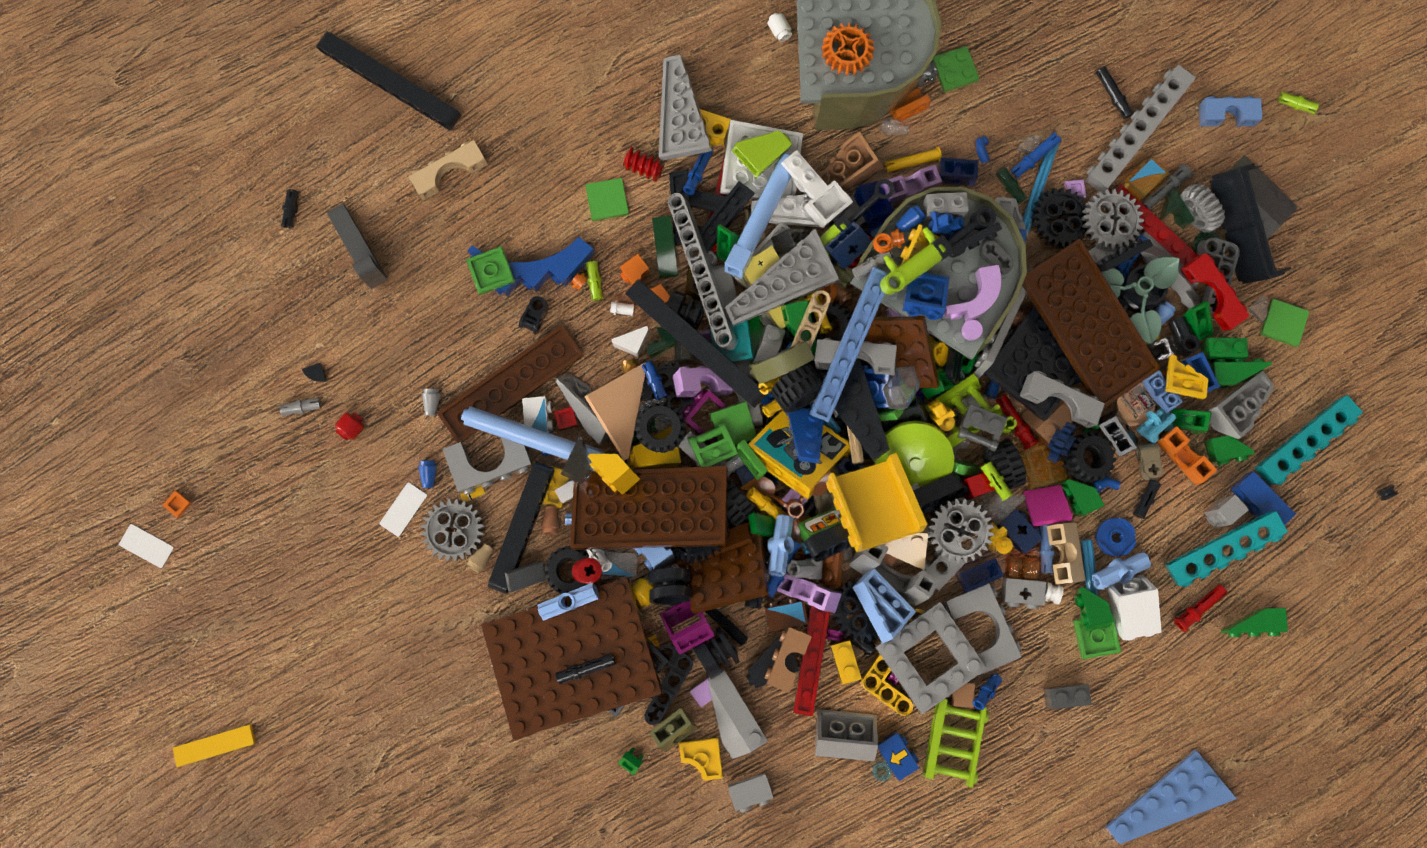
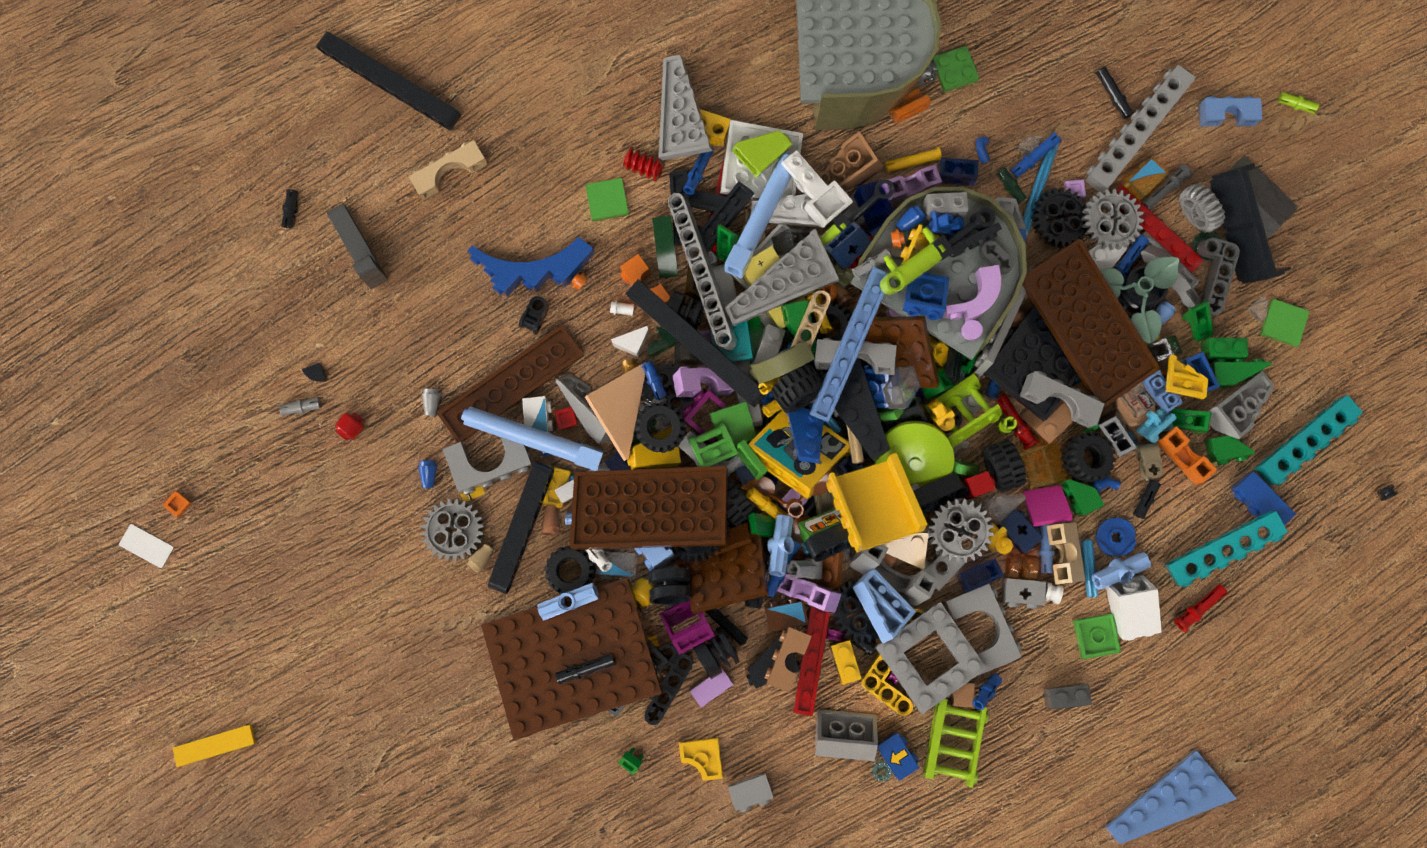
white sticker [379,483,427,537] -> none
bright green tile [466,246,515,295] -> none
dark grey tile [505,560,546,592] -> none
clear smoke slope [561,436,593,485] -> none
red piece [572,558,602,584] -> none
lime pin [585,261,603,301] -> none
yellow slope [588,454,640,495] -> none
olive brick [649,708,698,752] -> none
light grey wedge [708,670,768,759] -> none
white brick [767,13,792,42] -> none
orange gear [821,22,875,76] -> none
orange plate [873,233,894,253] -> none
clear cone [881,117,909,136] -> none
dark grey plate [957,404,1008,451] -> none
lime pin [981,461,1013,501] -> none
dark blue gear [1048,422,1076,463] -> none
green slope [1074,587,1114,631] -> none
black wing [1096,238,1153,272] -> none
clear green slope [1160,189,1195,229] -> none
black piece [1168,317,1200,357] -> none
red arch [1180,253,1250,331] -> none
light grey brick [1204,495,1249,528] -> none
green slope [1221,608,1288,637] -> none

